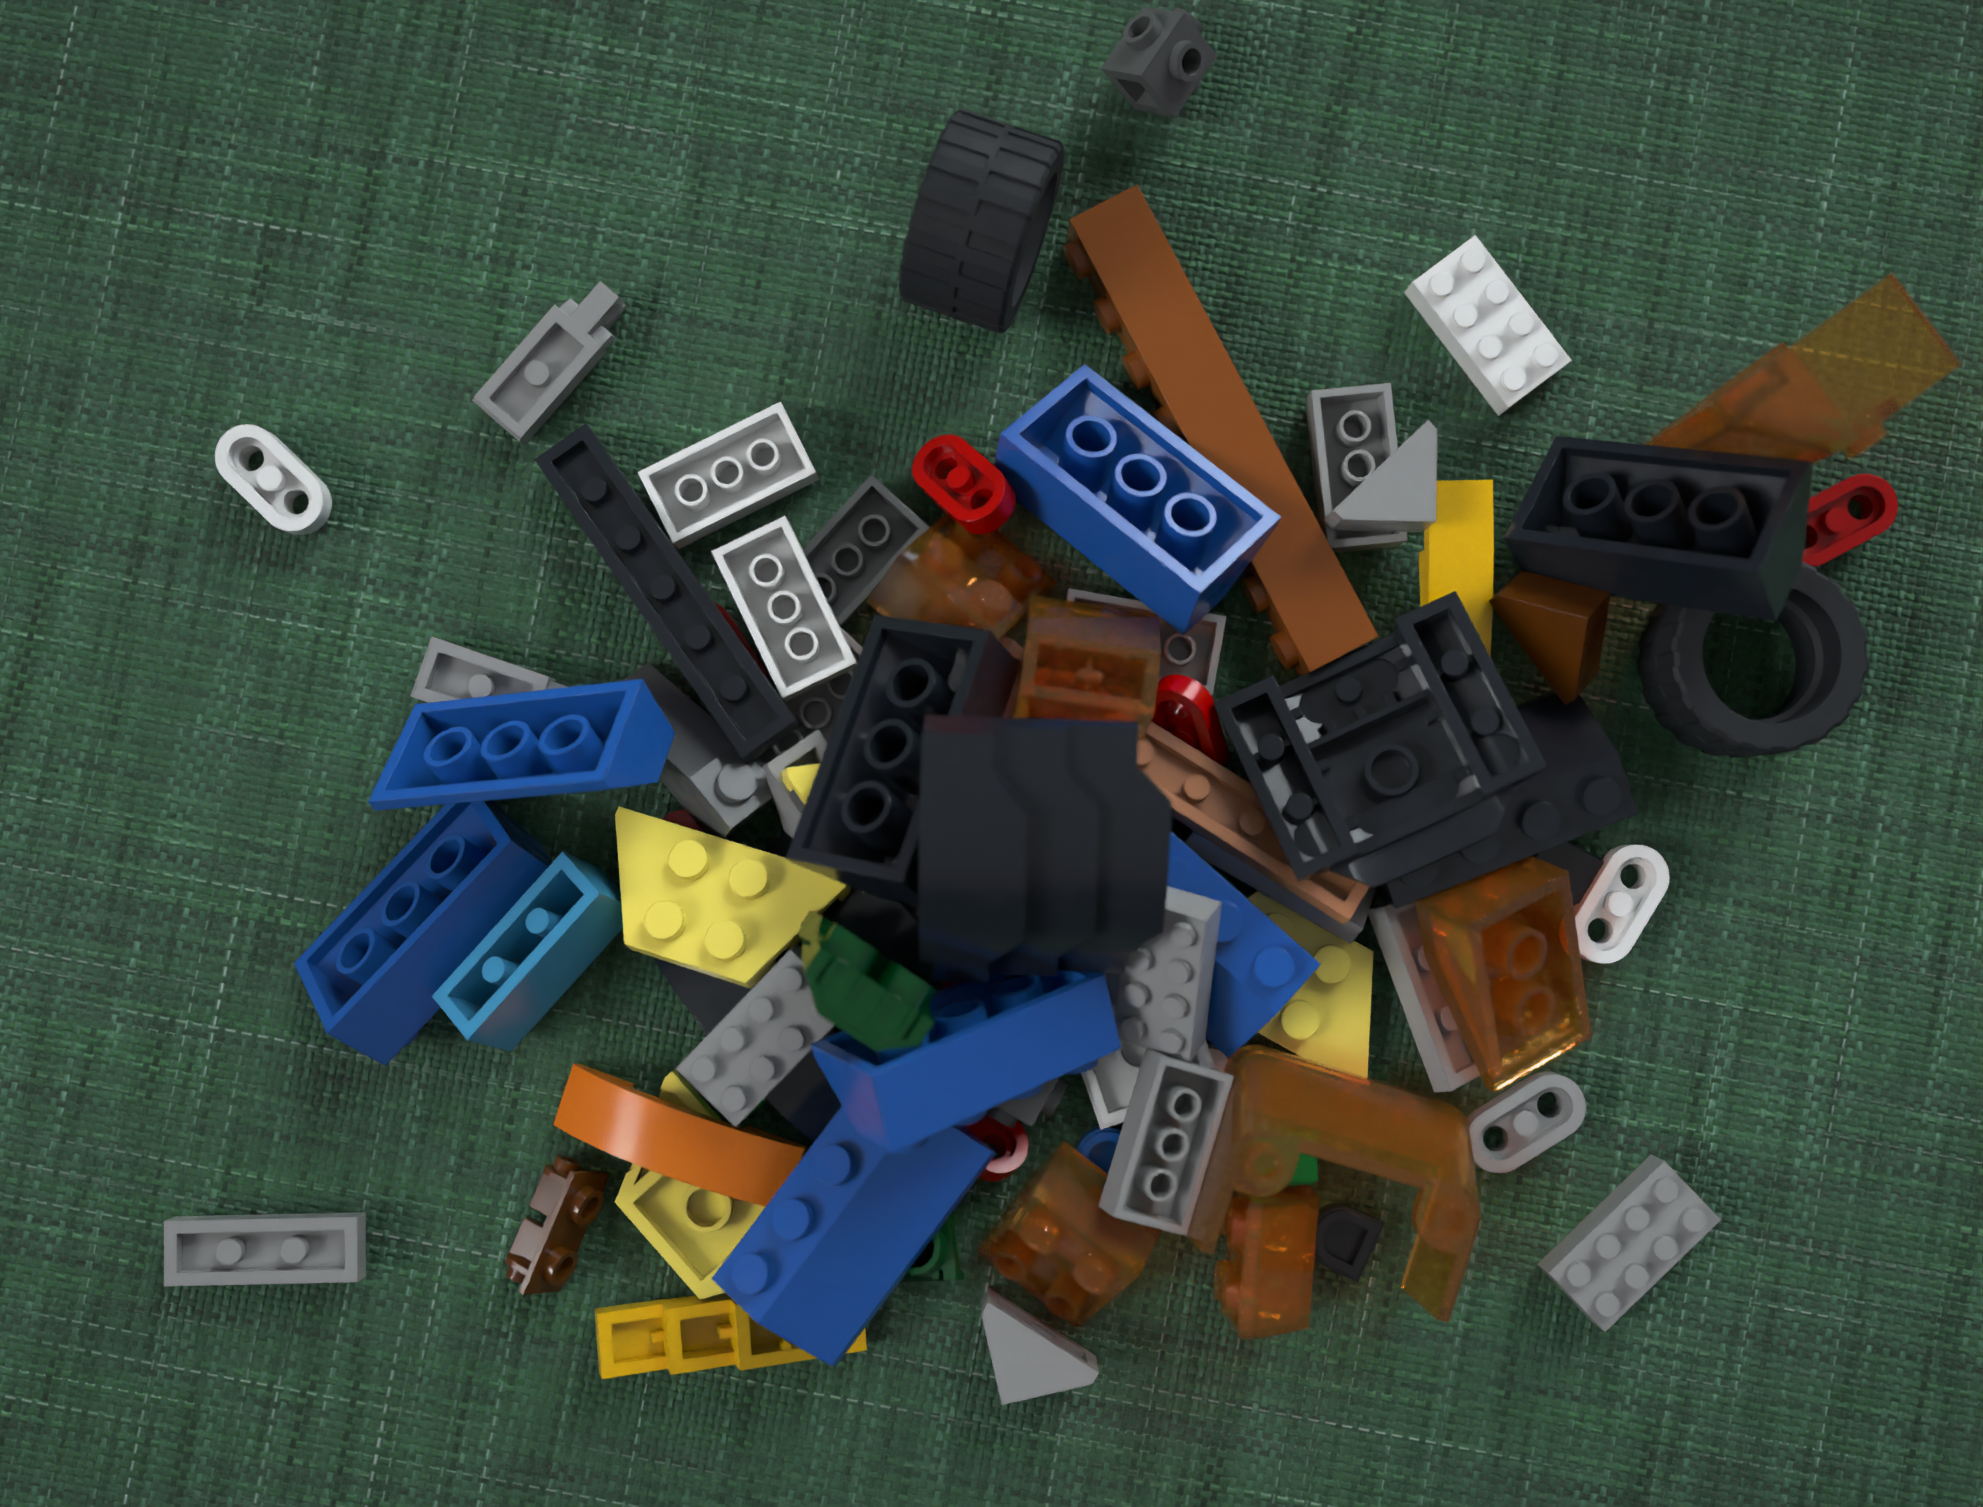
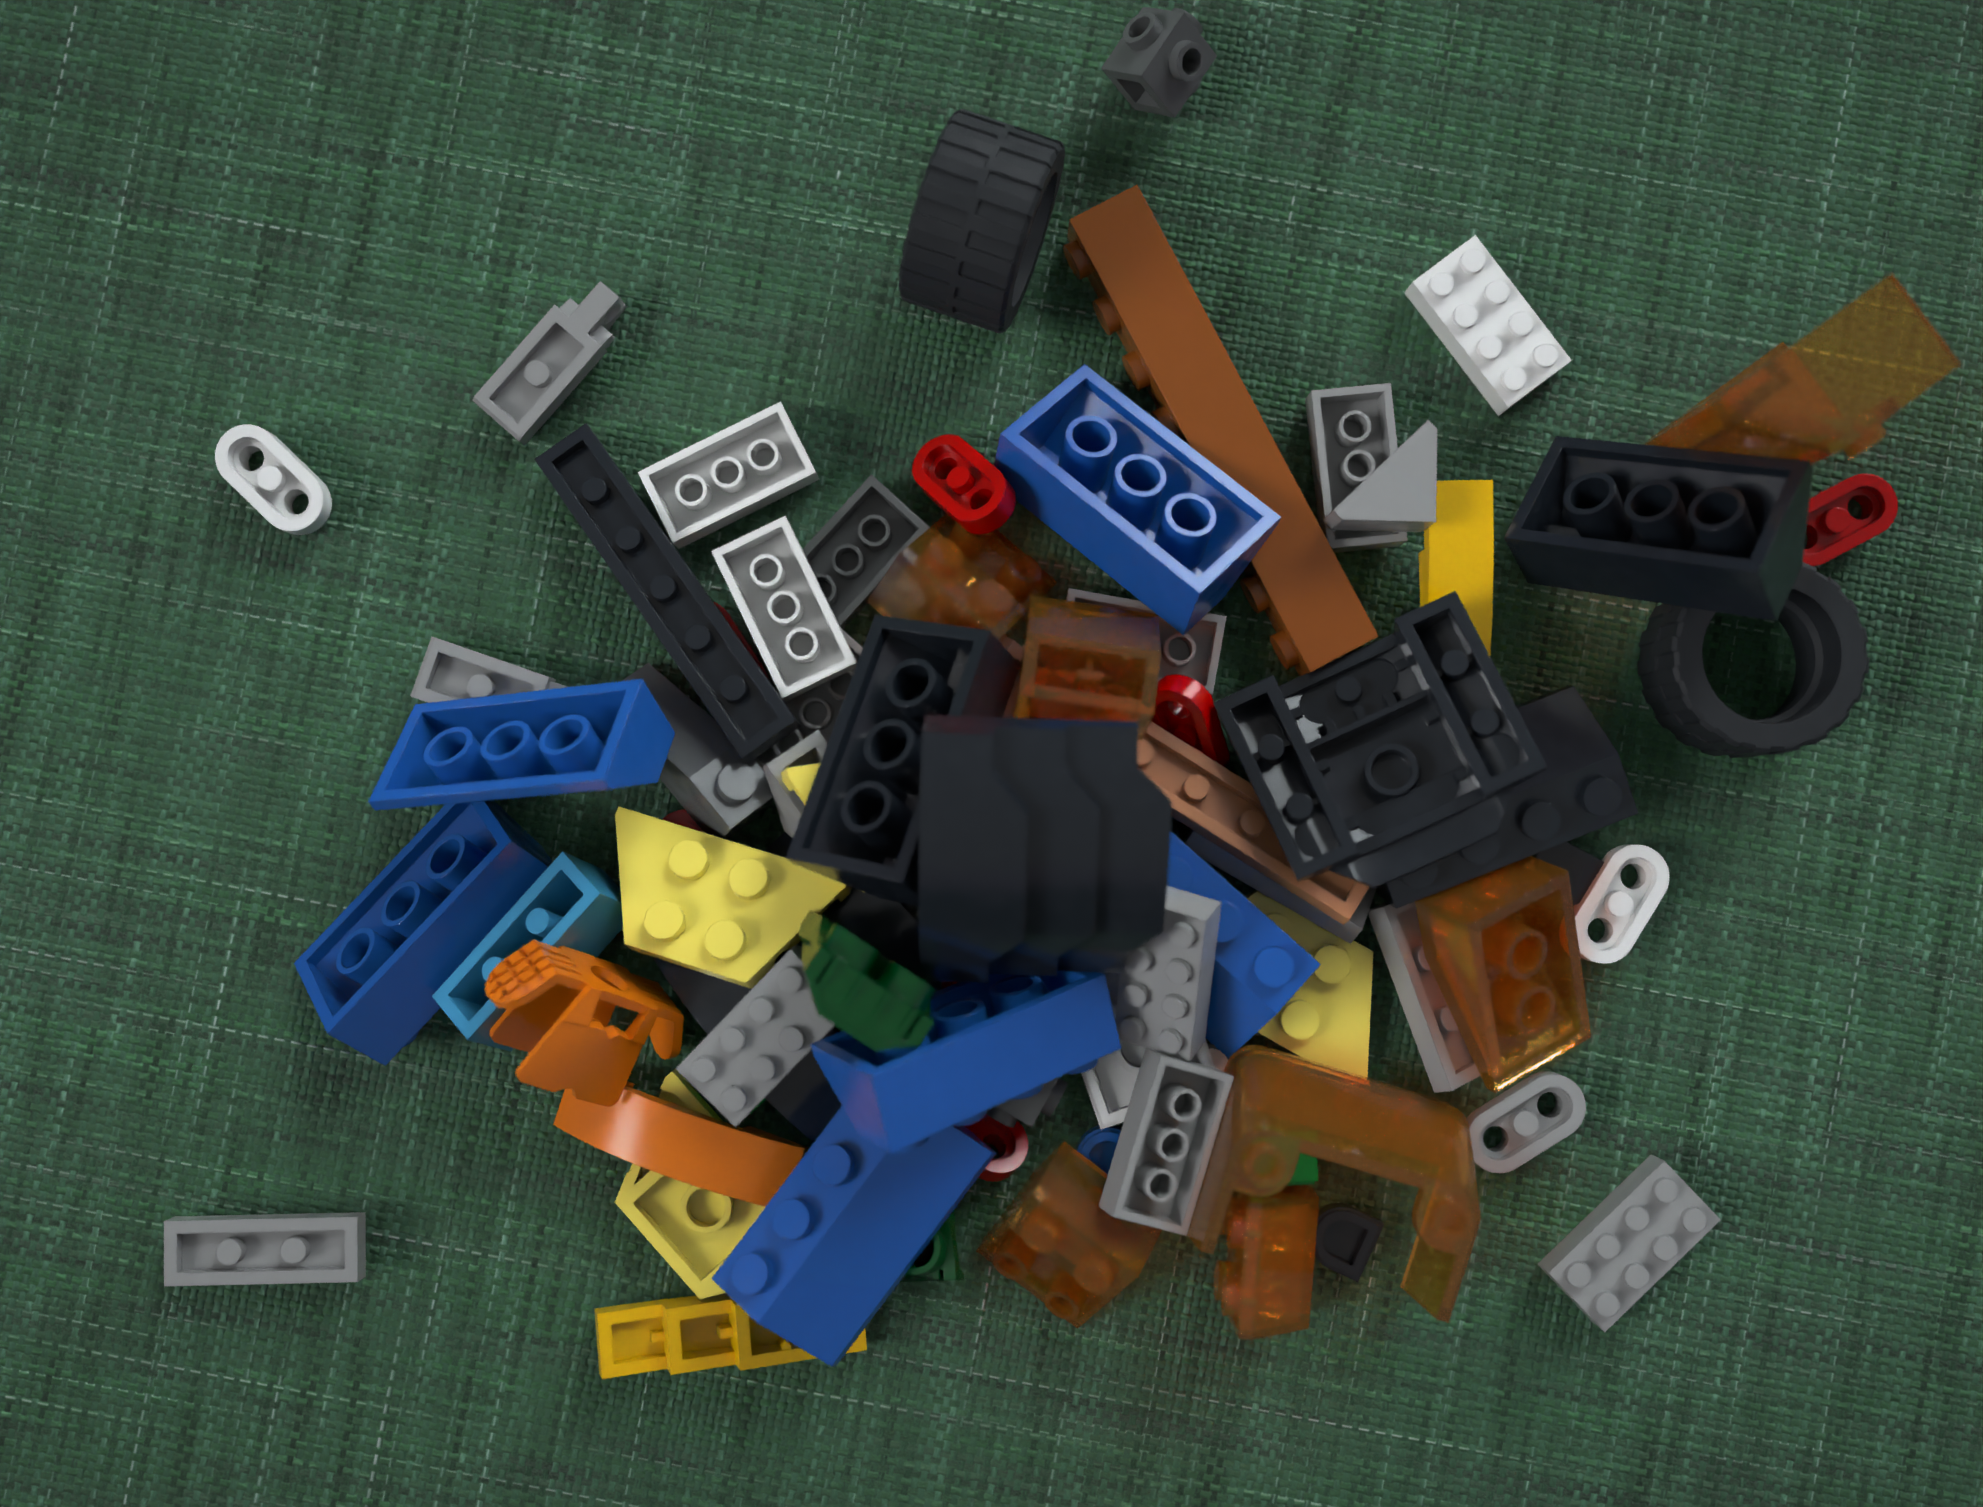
reddish brown hinge [505,1154,610,1295] -> none
light grey slope [981,1287,1099,1405] -> none
reddish brown slope [1489,570,1611,705] -> none
none -> orange piece [485,939,684,1107]

